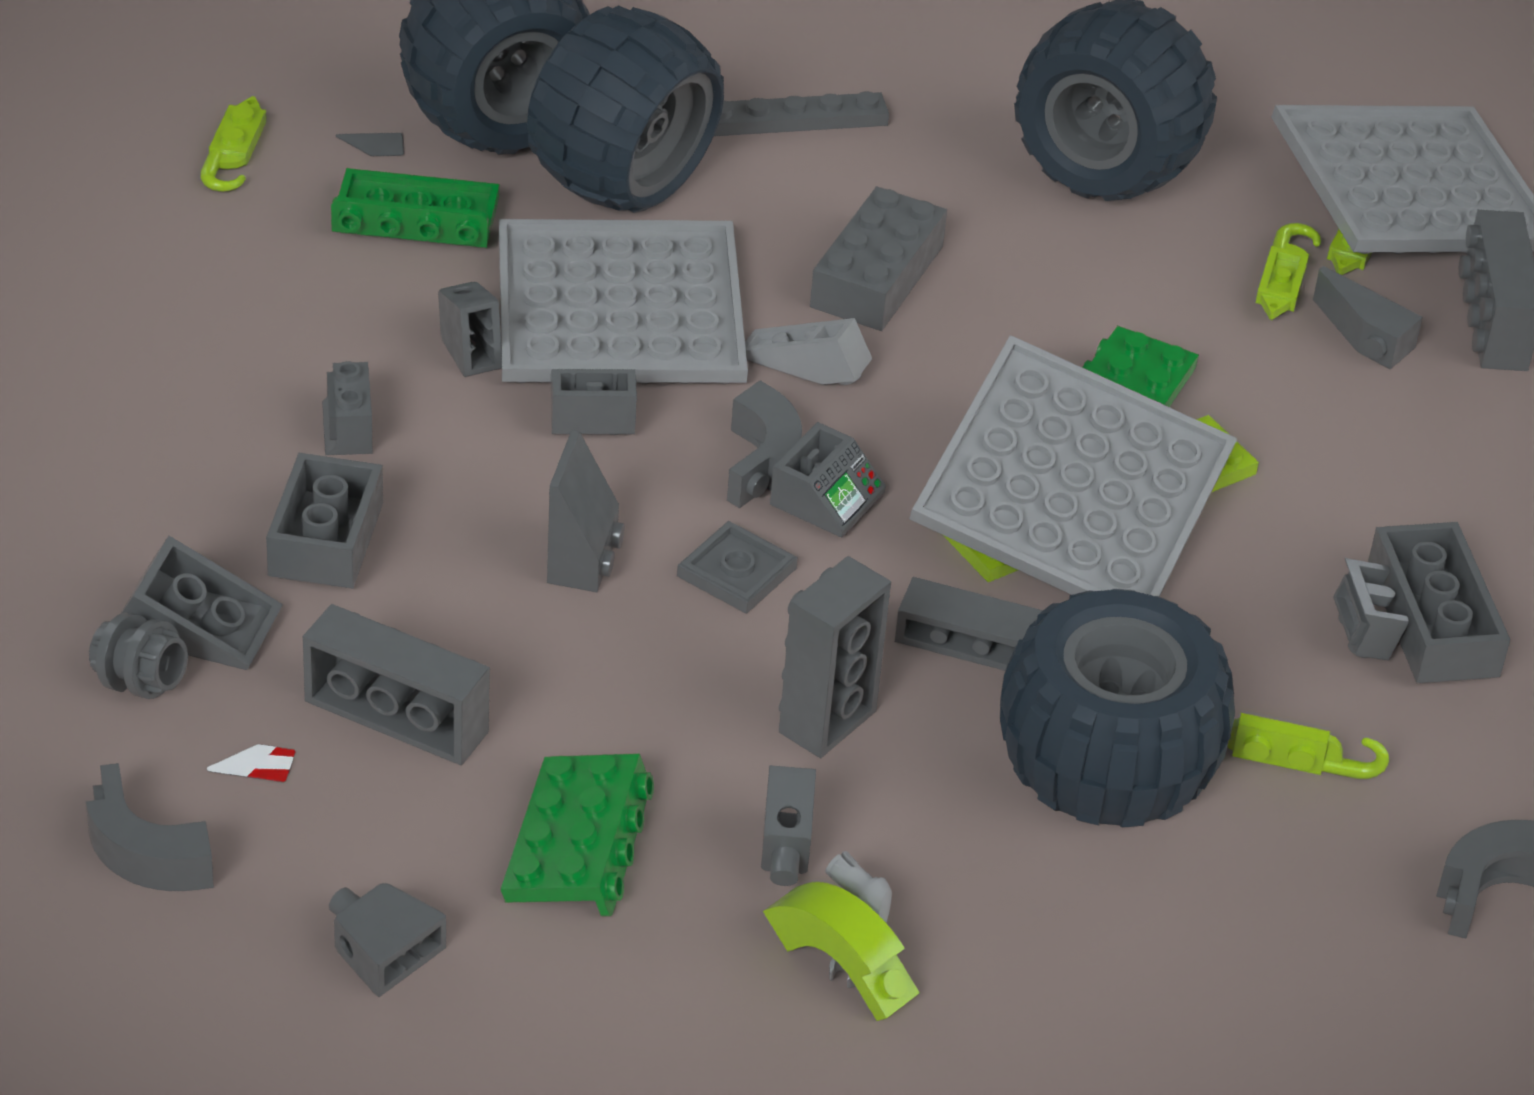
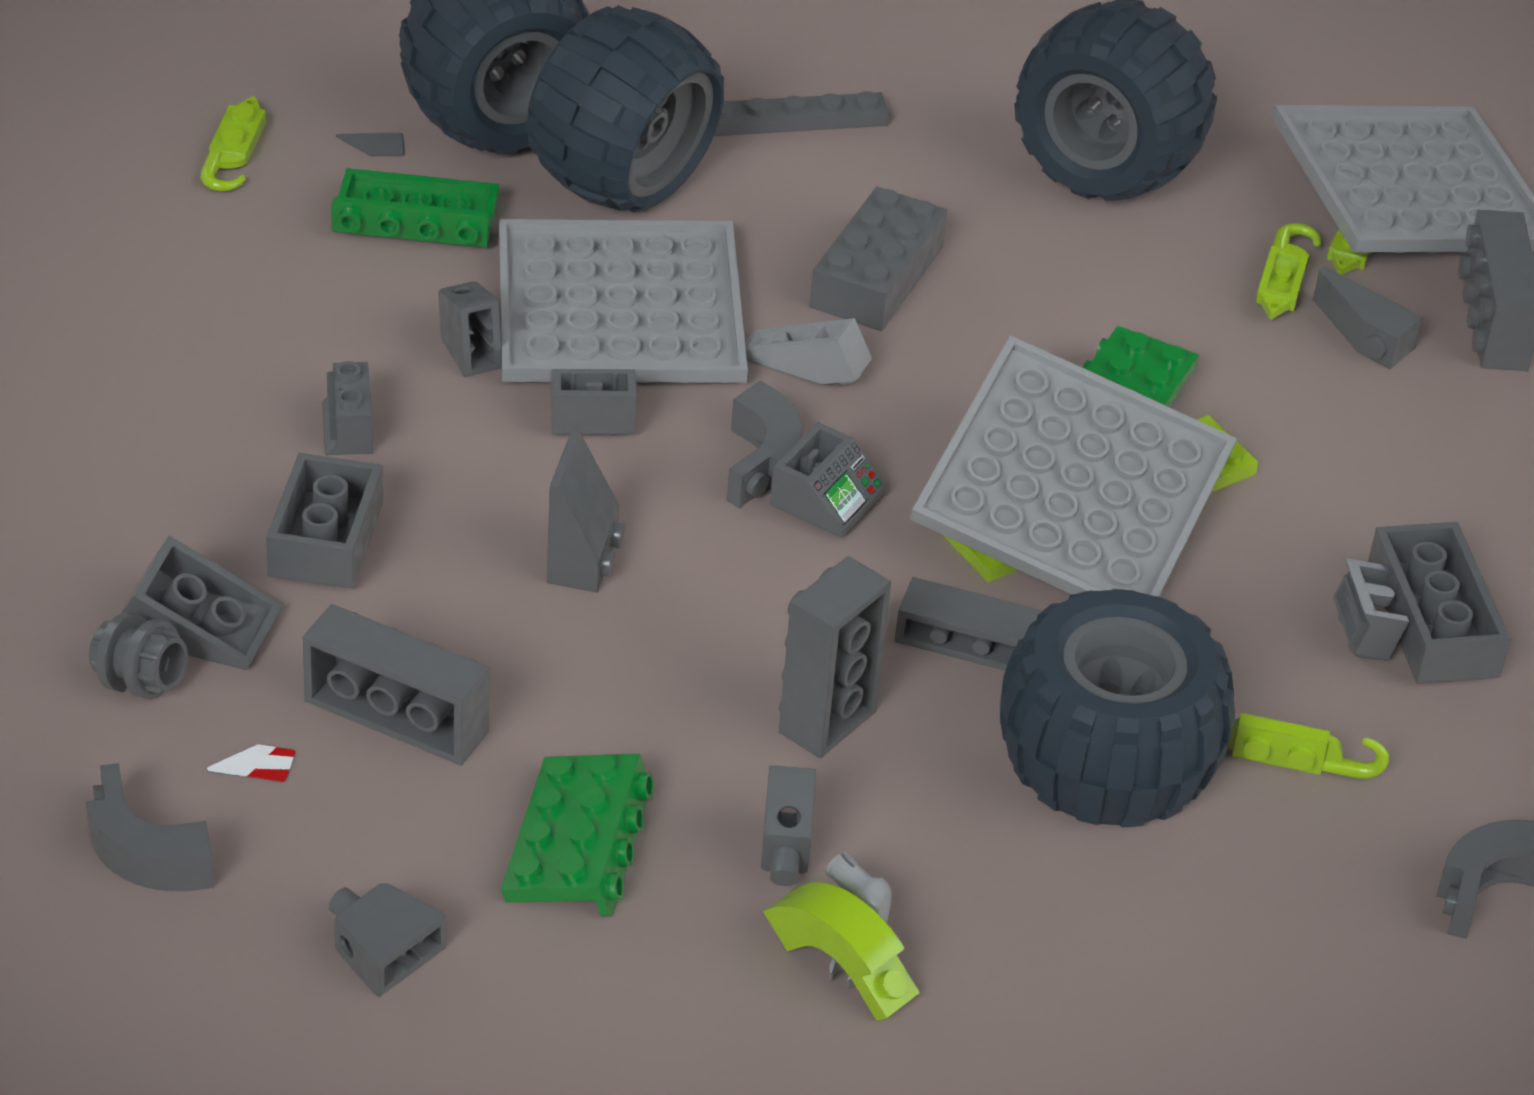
dark grey tile [677,521,798,614] -> none

